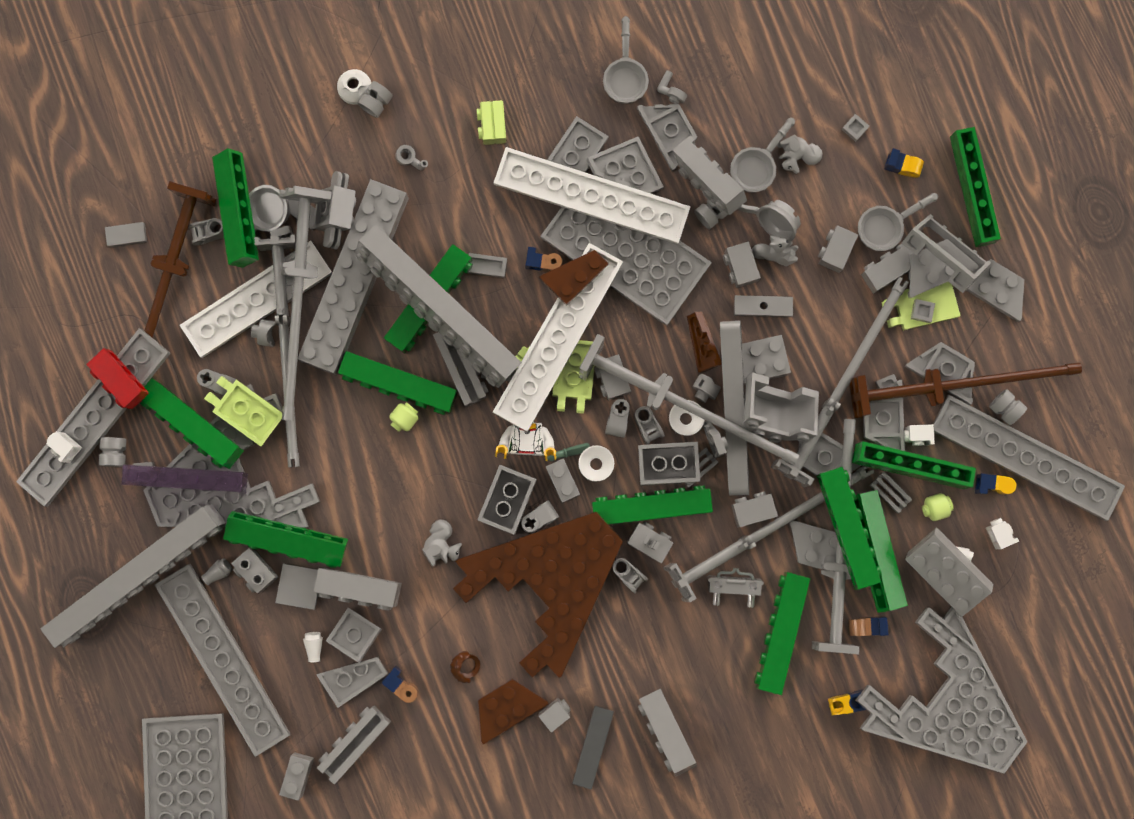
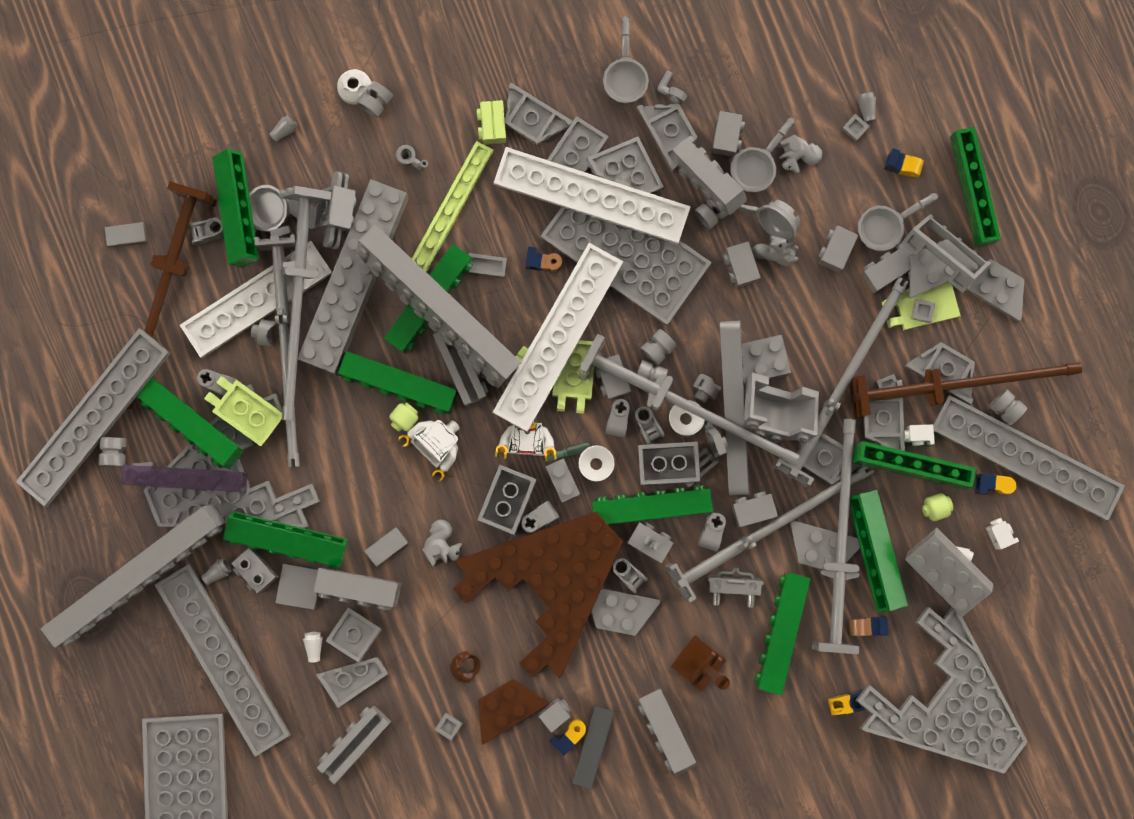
white brick [46,431,82,463] -> none
red brick [86,348,149,409] -> none
light grey brick [279,752,314,801] -> none
leg [382,666,419,703] -> none
reddish brown wing [539,250,609,306] -> none
reddish brown wing [687,311,722,373] -> none
light grey tile [734,295,793,317] -> none
green brick [816,467,882,590] -> none
light grey tile [869,472,912,513] -> none
none -> light grey cone [269,114,298,142]
none -> light grey tile [365,527,408,567]
none -> white torso [398,420,459,481]
none -> yellowish green tile [412,141,494,273]
none -> light grey tile [435,712,463,741]
none -> light grey wing [505,83,573,145]
none -> leg [549,719,586,756]
none -> light grey wing [592,589,660,636]
none -> light grey wheel [637,360,668,382]
none -> light grey wheel [640,329,677,366]
none -> reddish brown piece [670,635,730,692]
none -> light grey piece [698,513,726,552]
none -> light grey brick [711,111,745,157]
none -> light grey cone [857,92,876,122]

